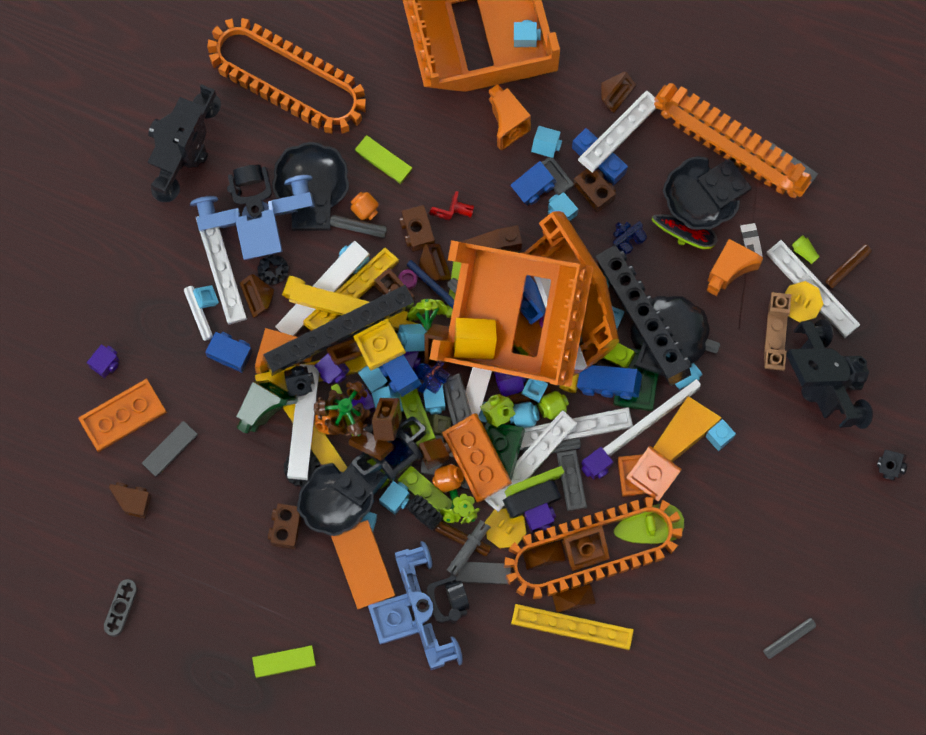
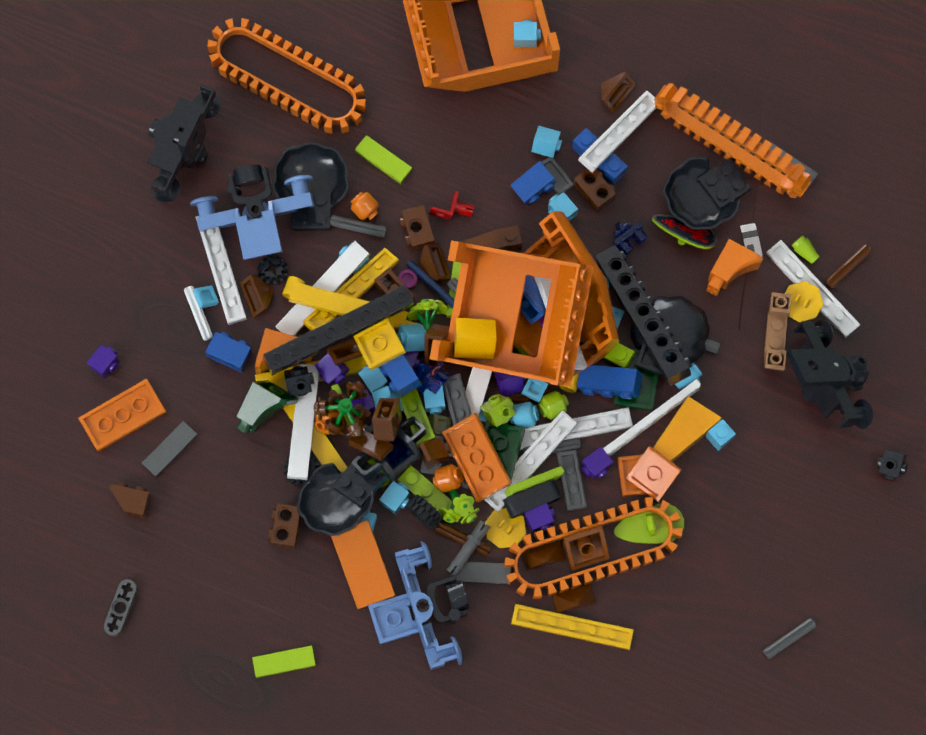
orange hips [489,84,531,150] -> none

